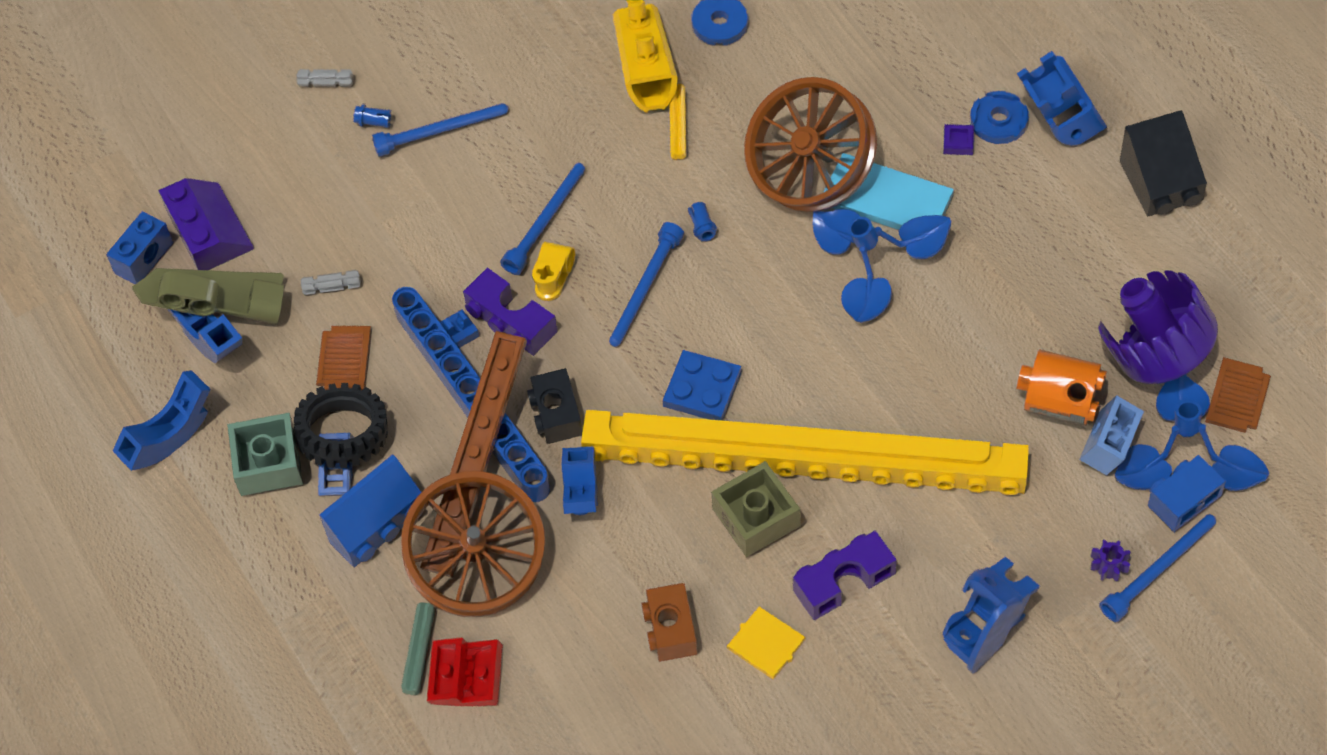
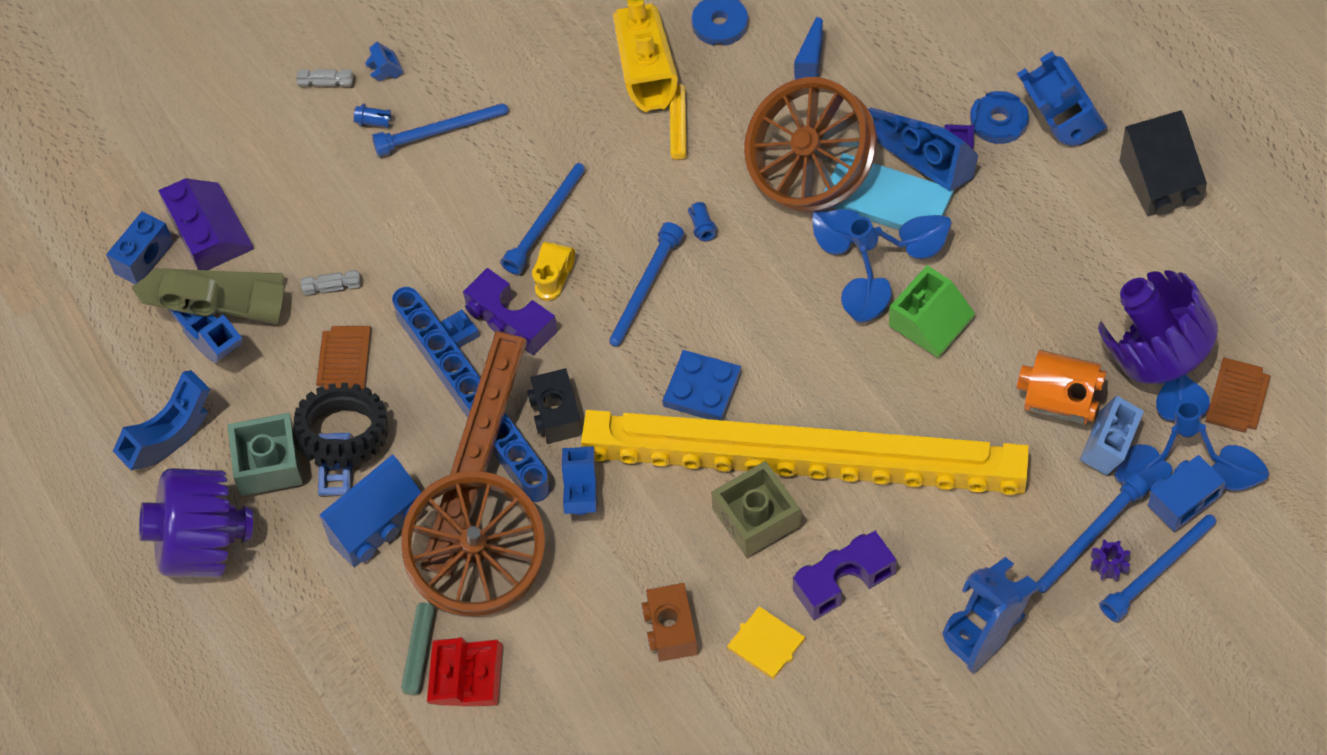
none -> dark purple piece [139,468,253,578]
none -> blue tile [365,42,404,81]
none -> blue slope [794,17,823,79]
none -> blue wedge [868,107,978,191]
none -> bright green slope [889,265,975,358]
none -> blue piece [1036,472,1150,593]

